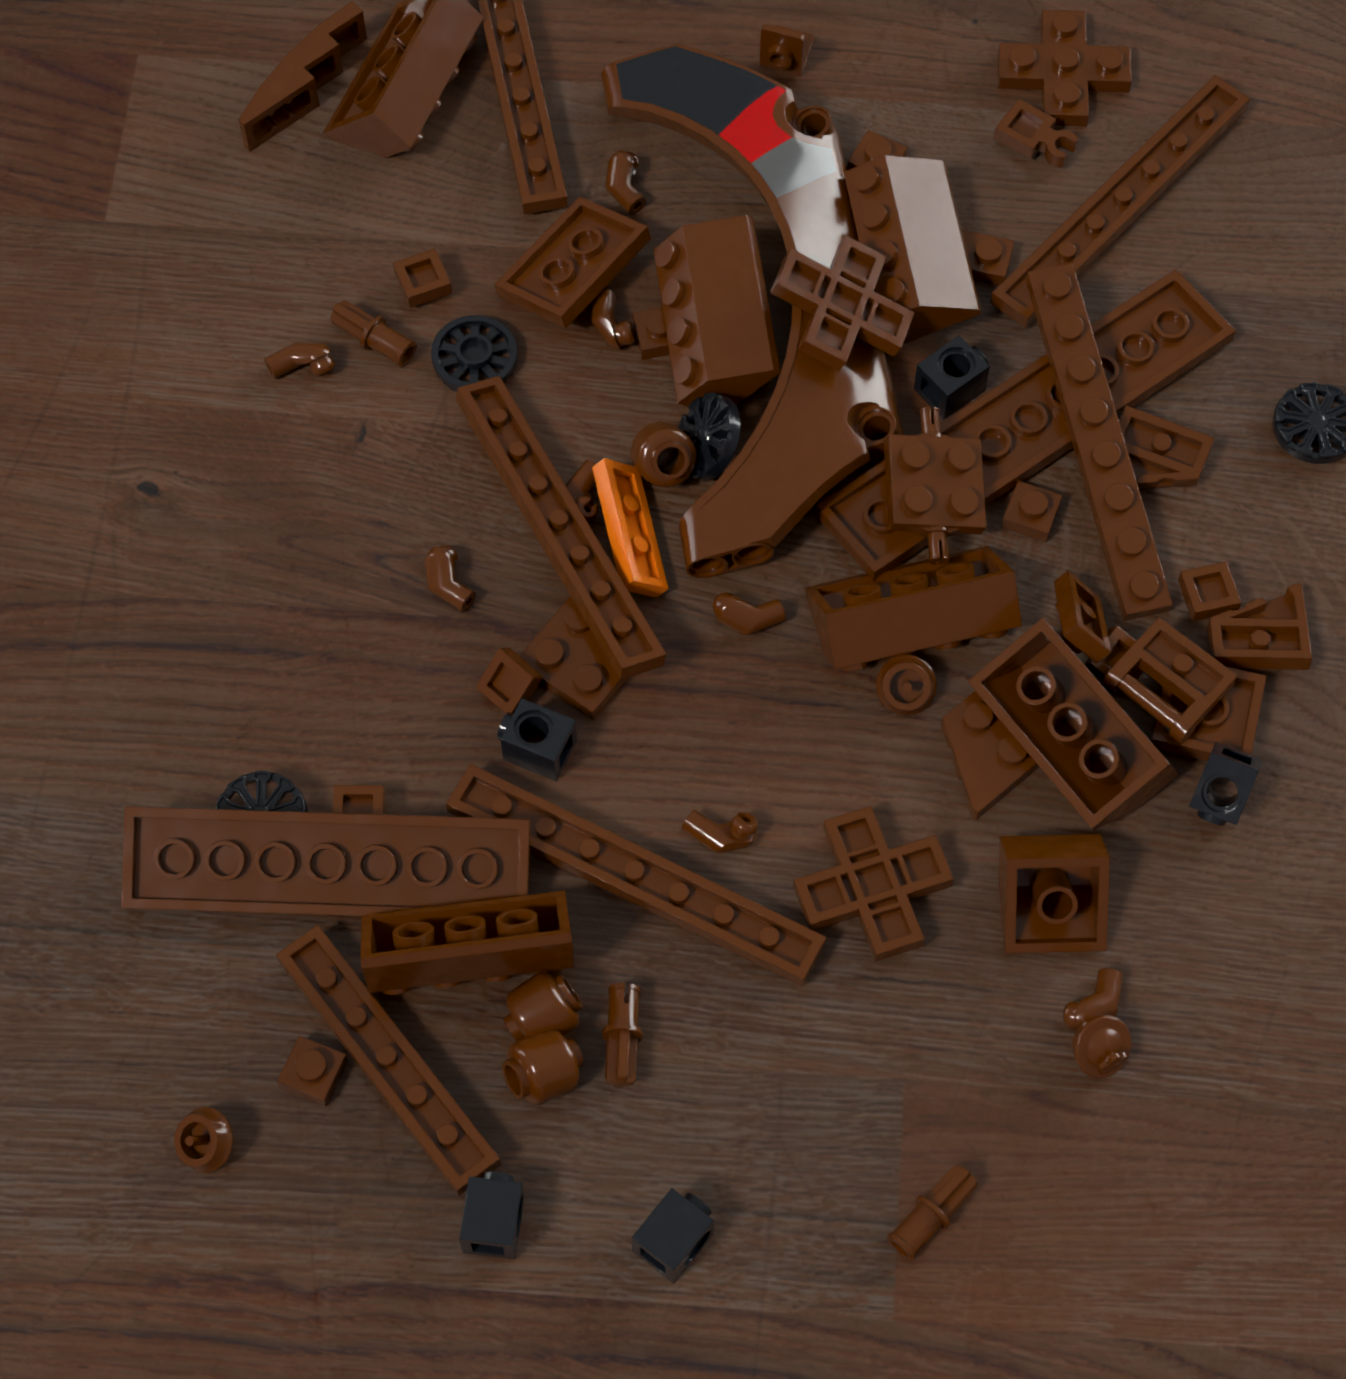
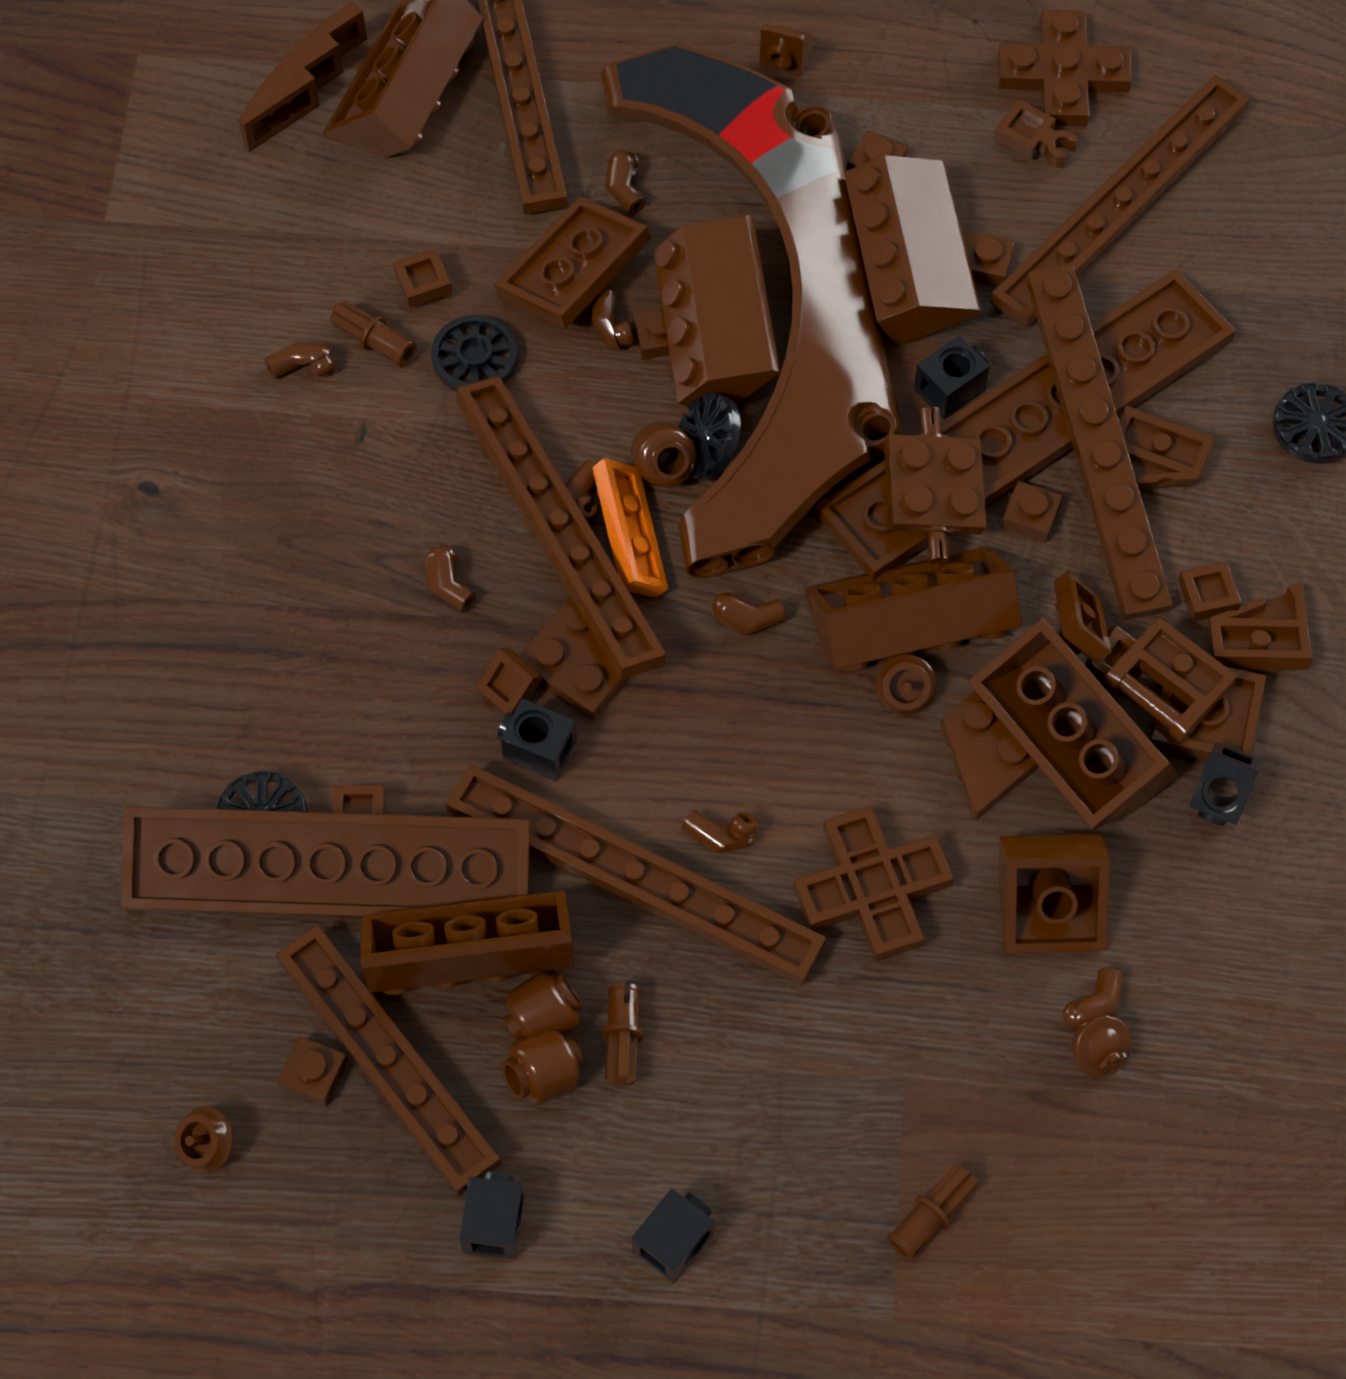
reddish brown plate [770,235,914,371] -> none

